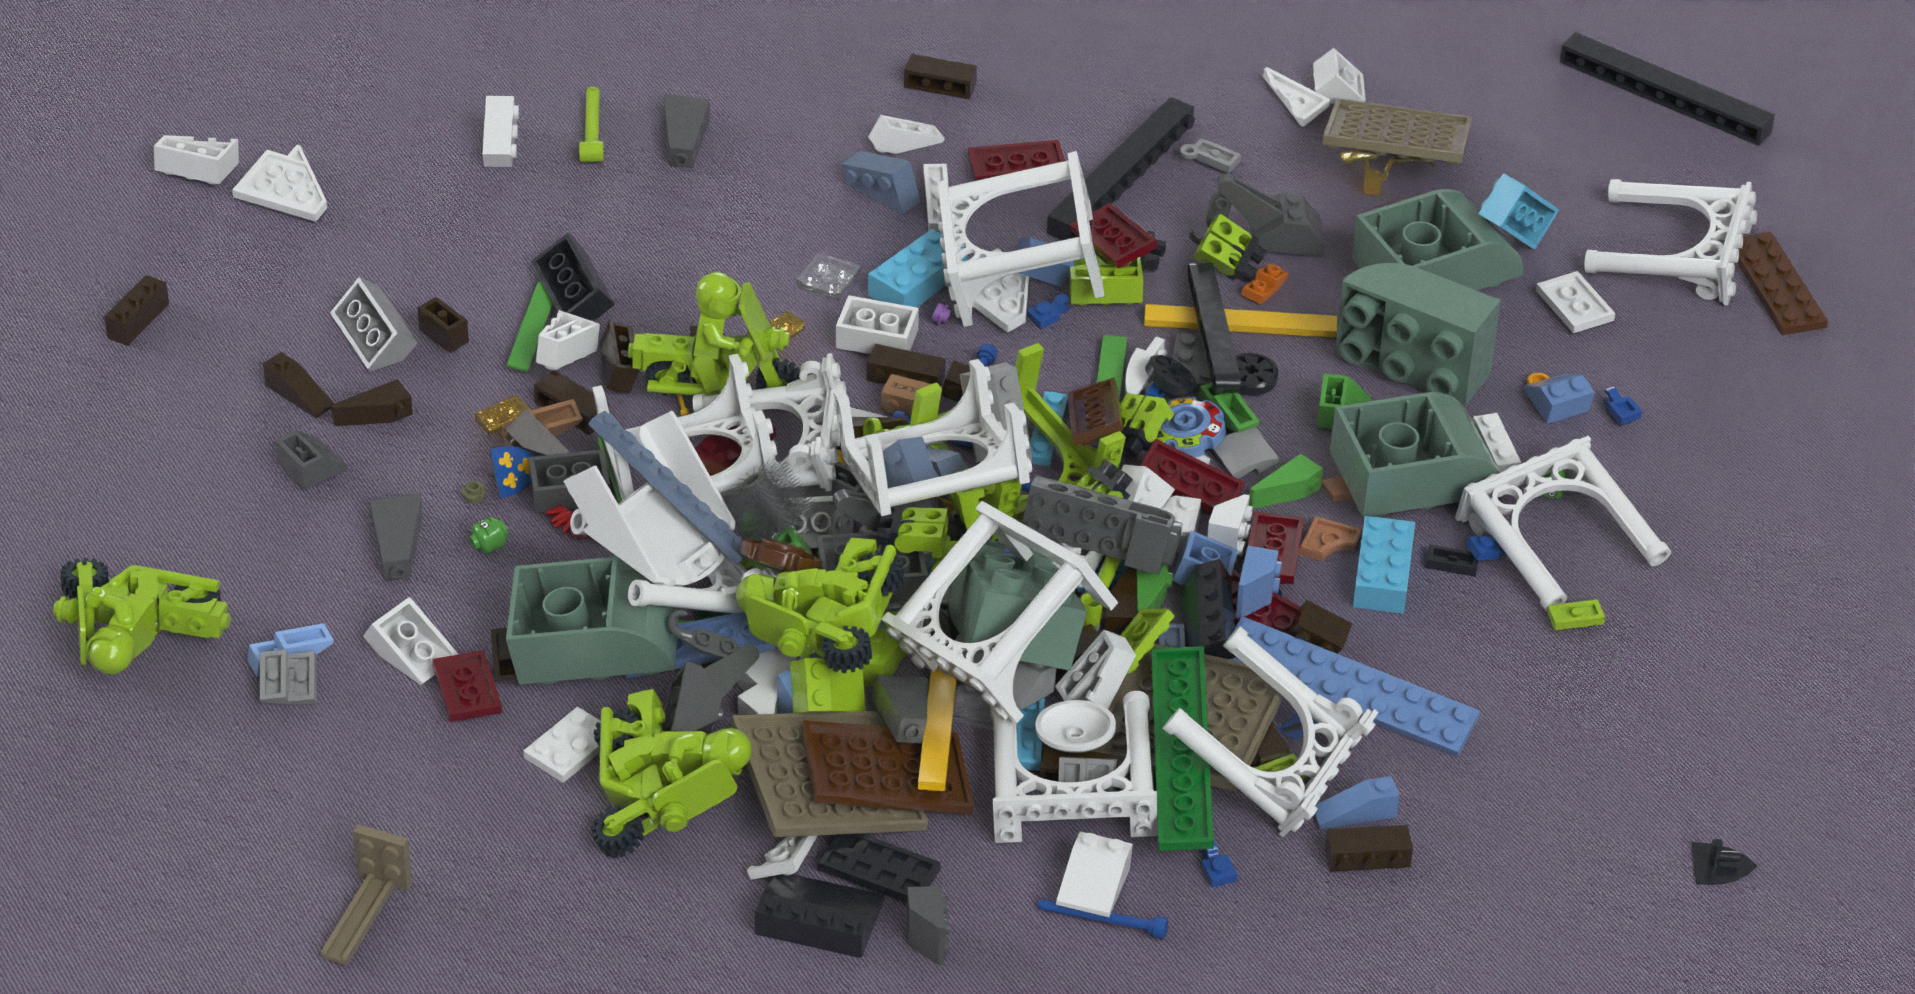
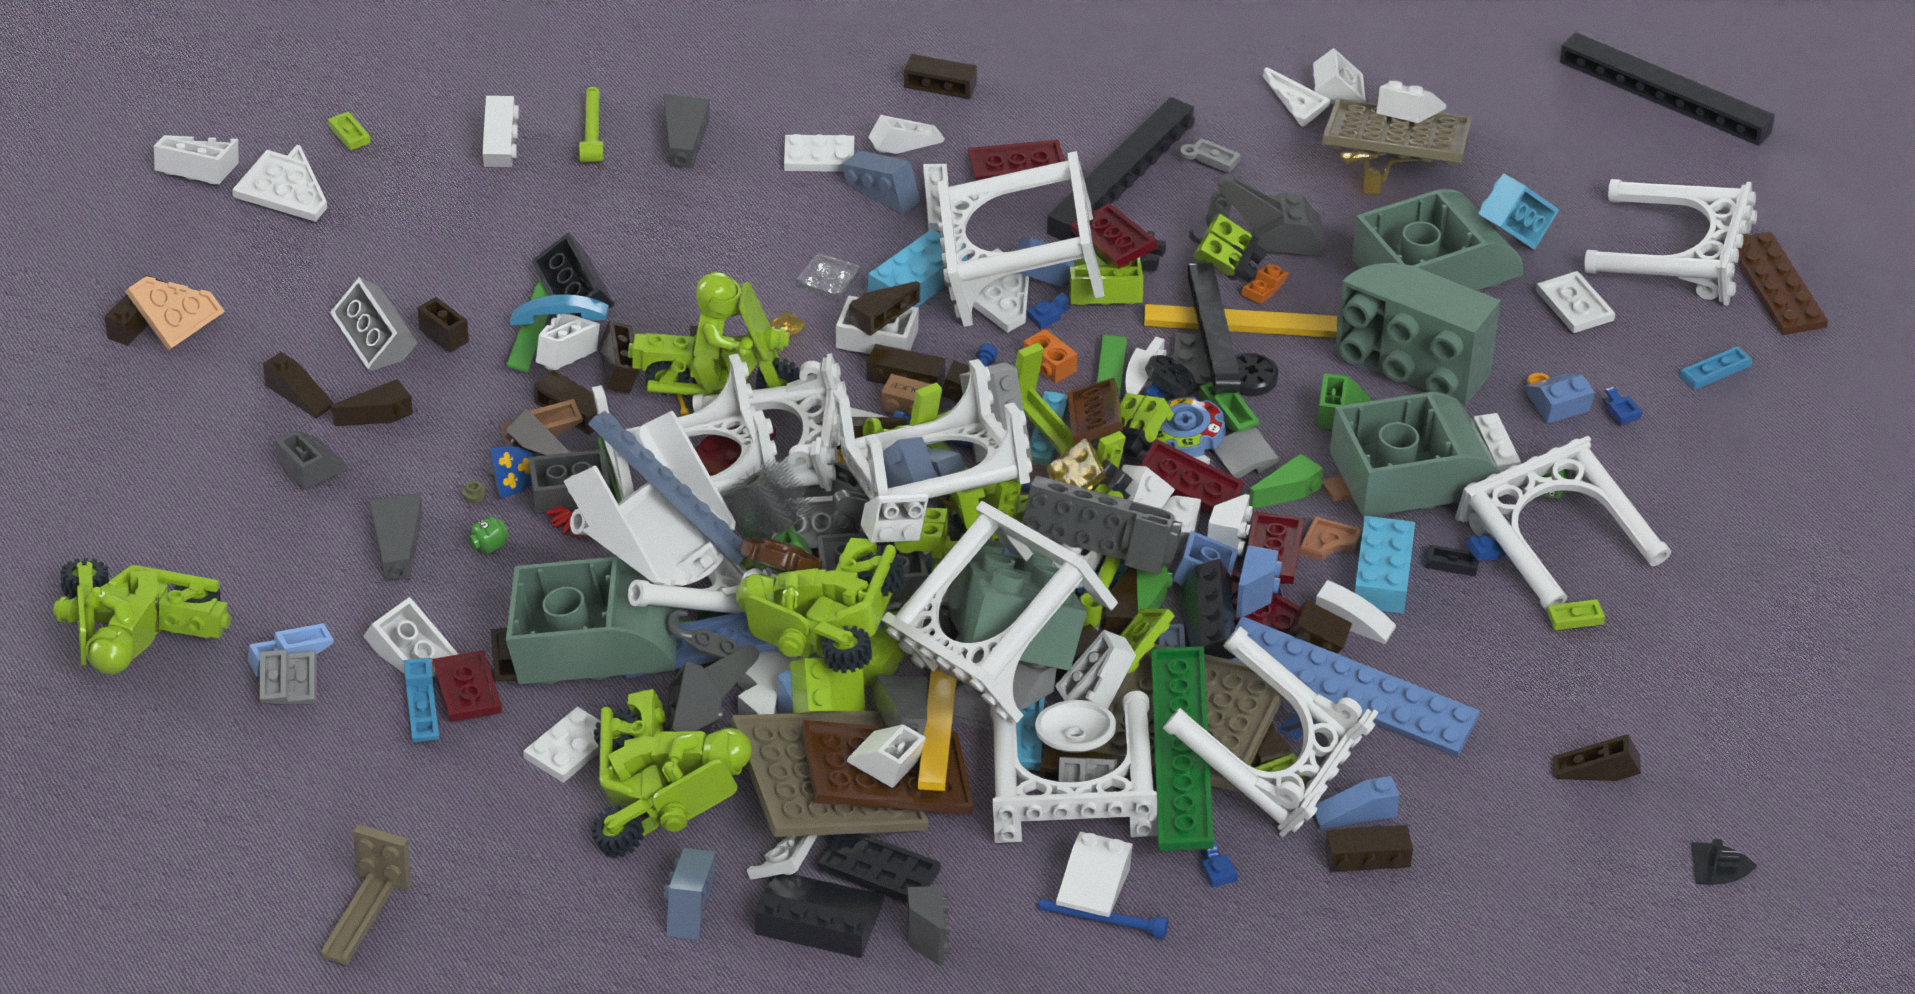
clear yellow plate [475,395,530,434] -> none
medium lavender plate [931,302,951,326] -> none
none -> light nougat plate [125,276,225,351]
none -> lime plate [328,111,371,151]
none -> dark azure slope [404,657,439,742]
none -> dark azure slope [510,295,609,325]
none -> sand blue wedge [663,848,716,940]
none -> white plate [784,134,854,172]
none -> white slope [847,724,926,788]
none -> dark brown slope [849,281,920,336]
none -> white slope [861,494,929,543]
none -> orange brick [1023,329,1078,384]
none -> clear yellow plate [1046,438,1106,489]
none -> white slope [1316,580,1396,644]
none -> white slope [1376,81,1446,123]
none -> dark brown slope [1553,734,1641,781]
none -> dark azure tile [1679,346,1752,390]

